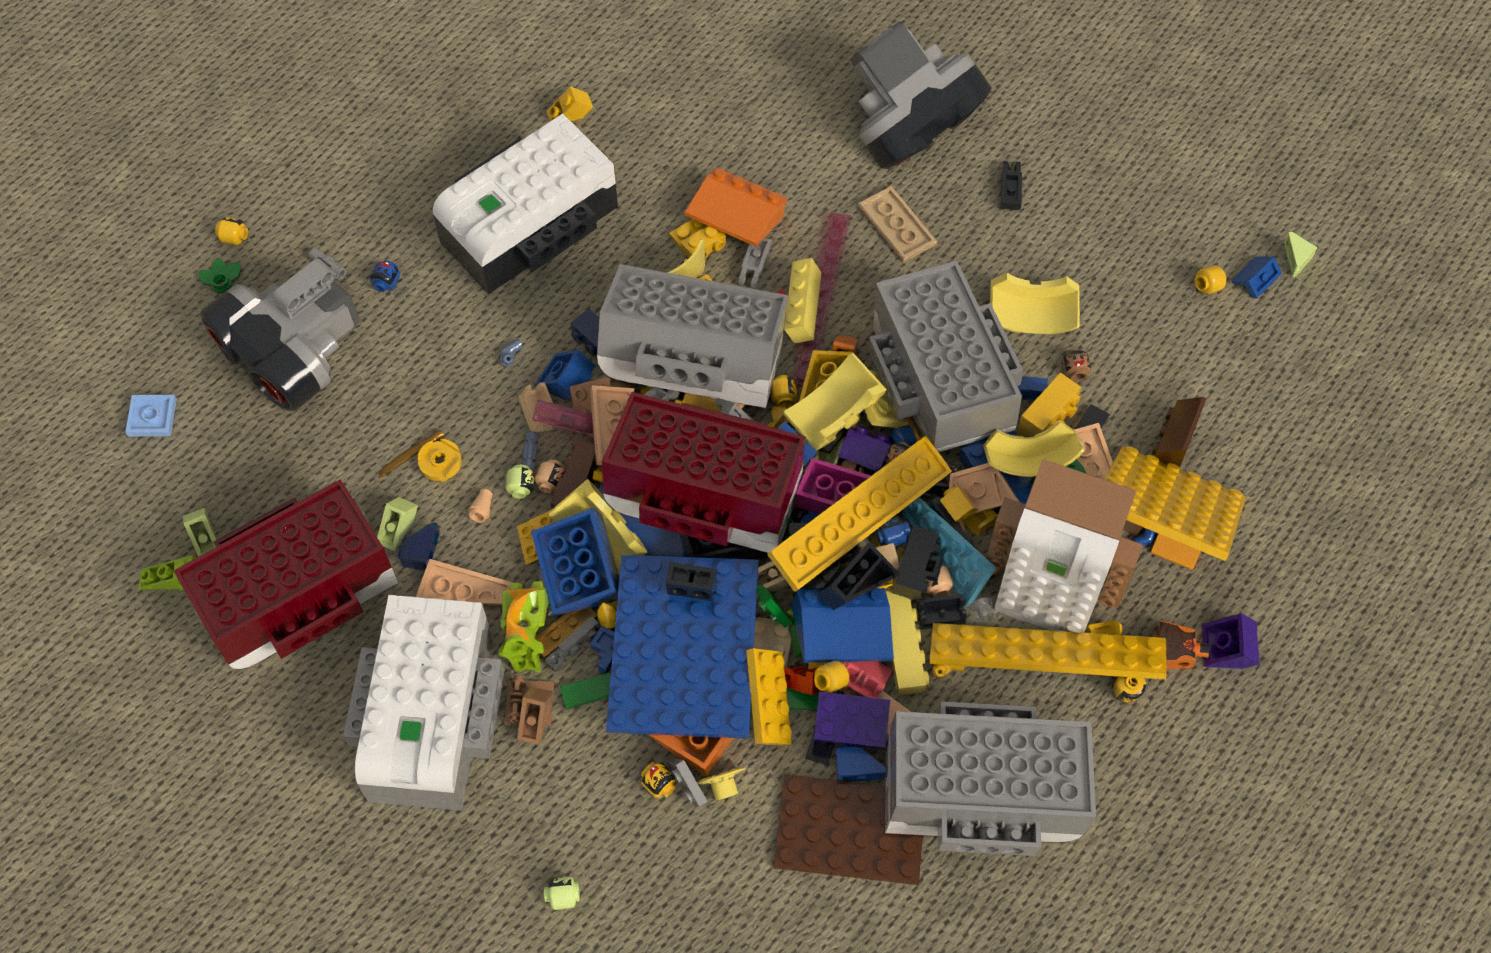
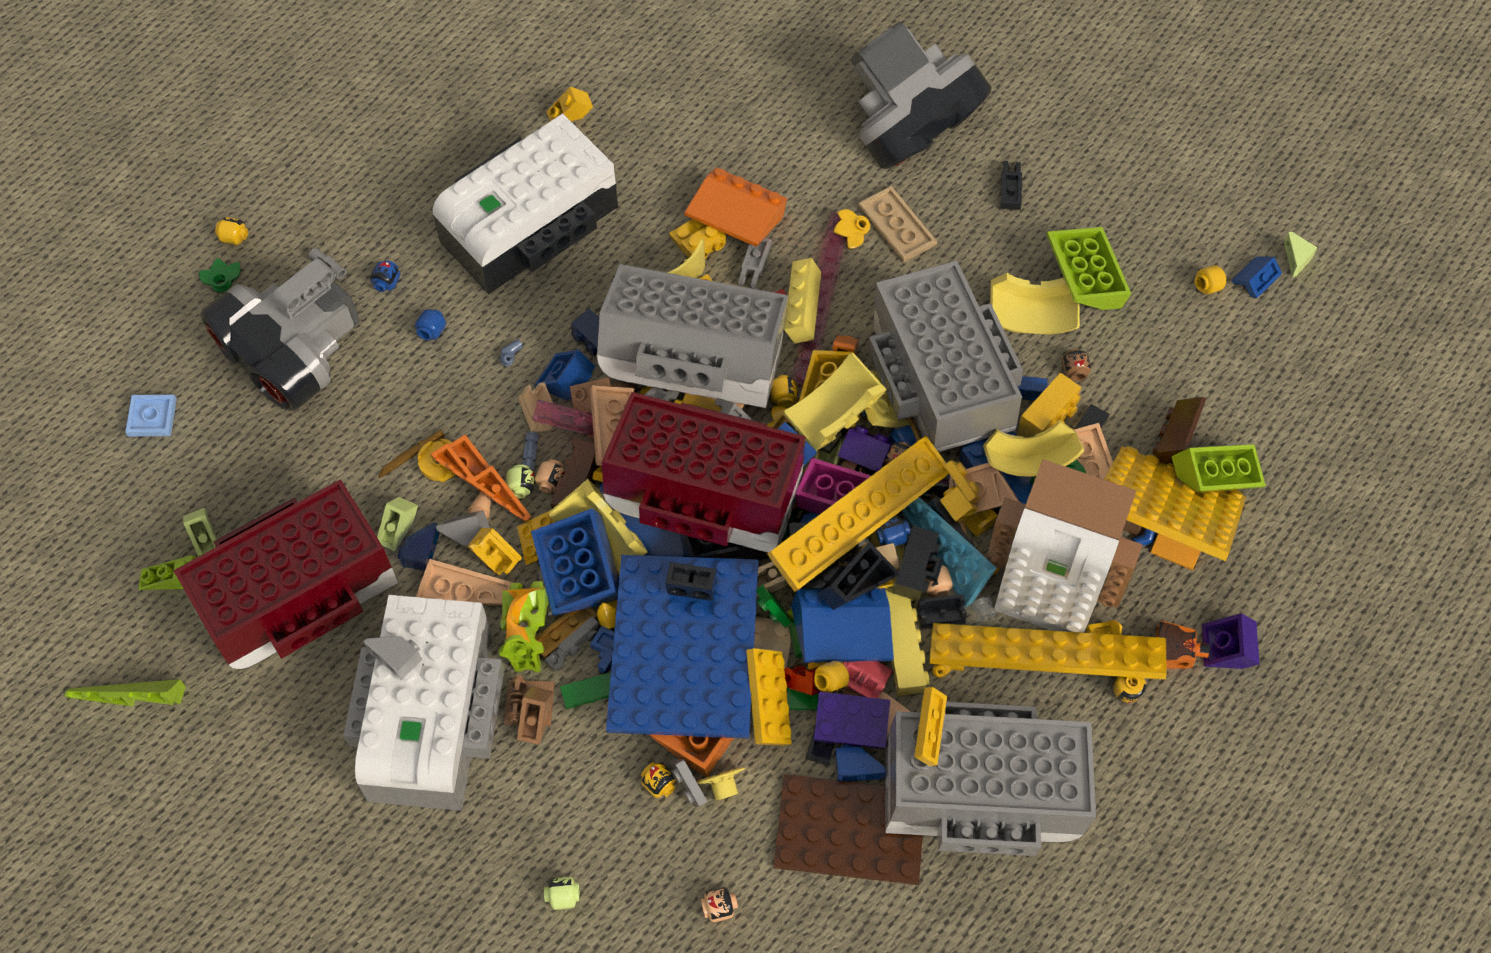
none -> lime wedge [64,679,186,706]
none -> light grey slope [364,636,422,680]
none -> blue head [415,309,446,341]
none -> orange wedge [430,435,531,522]
none -> light grey slope [436,510,490,546]
none -> yellow hinge [467,528,522,576]
none -> head [701,887,738,922]
none -> yellow plate [833,209,870,249]
none -> yellow plate [914,687,947,766]
none -> yellow plate [944,460,981,503]
none -> lime slope [1046,227,1131,310]
none -> lime slope [1172,444,1266,492]

